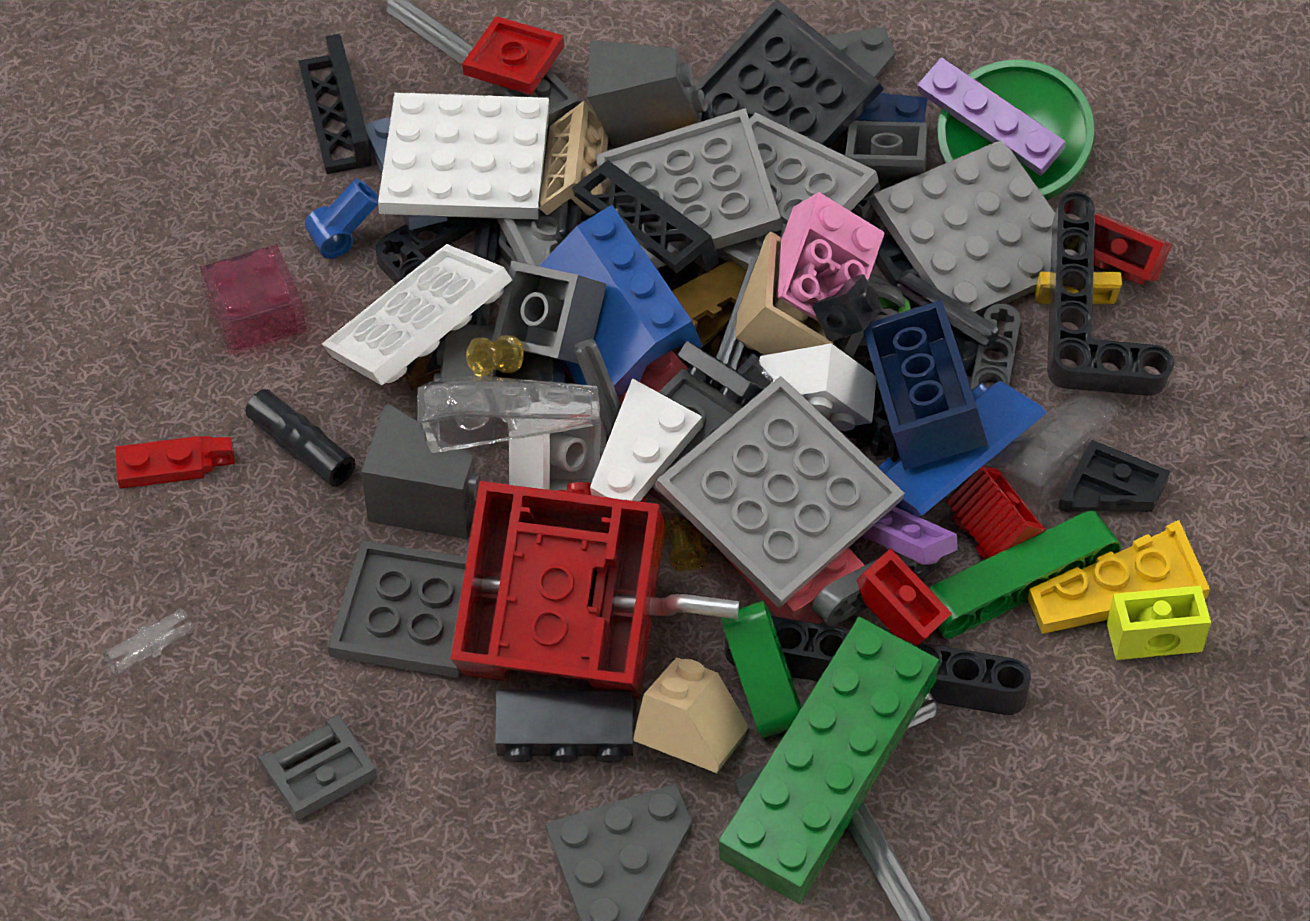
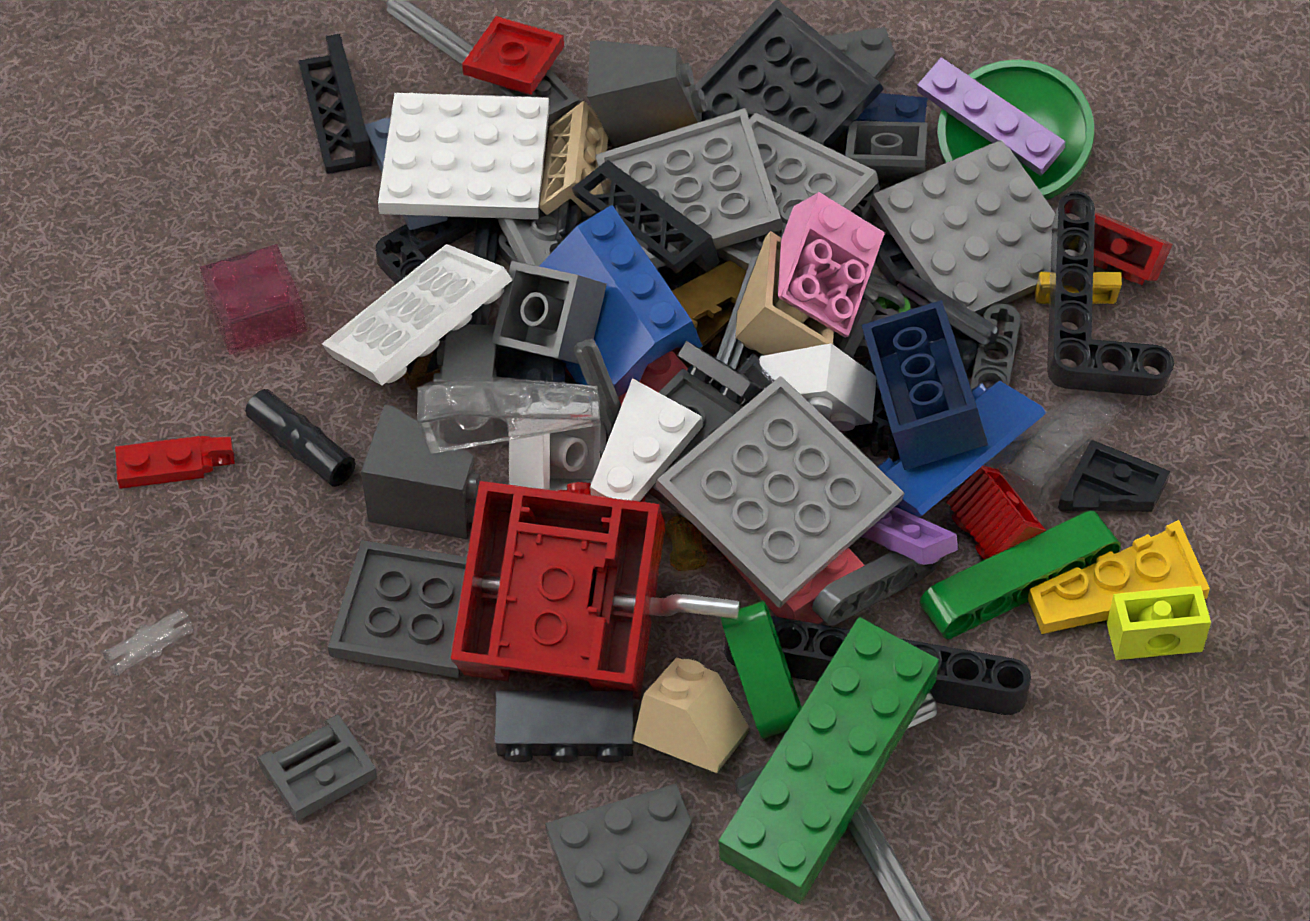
blue piece [305,178,379,259] -> none
clear yellow bush [466,335,523,376] -> none
black bracket [812,274,881,341] -> none
red slope [856,548,952,646] -> none

